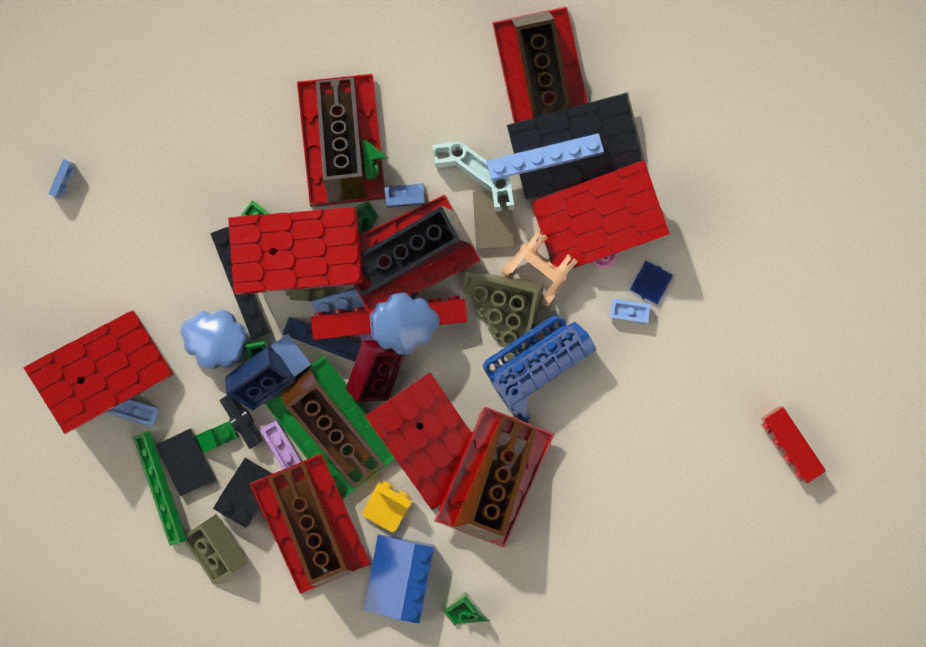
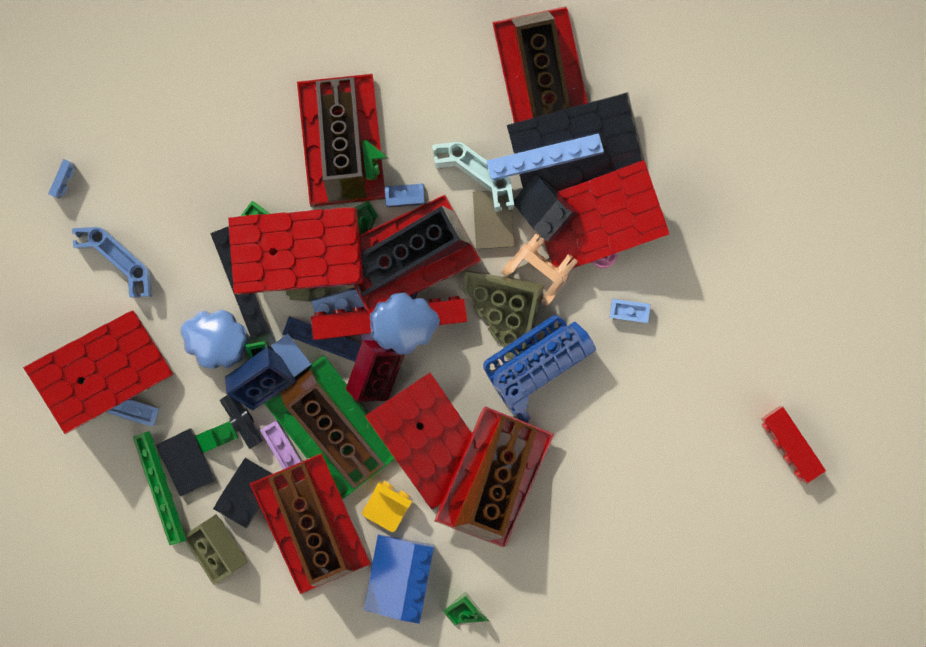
clear blue piece [630,260,673,305] -> none
none -> medium blue piece [72,227,152,298]
none -> black slope [513,173,578,242]

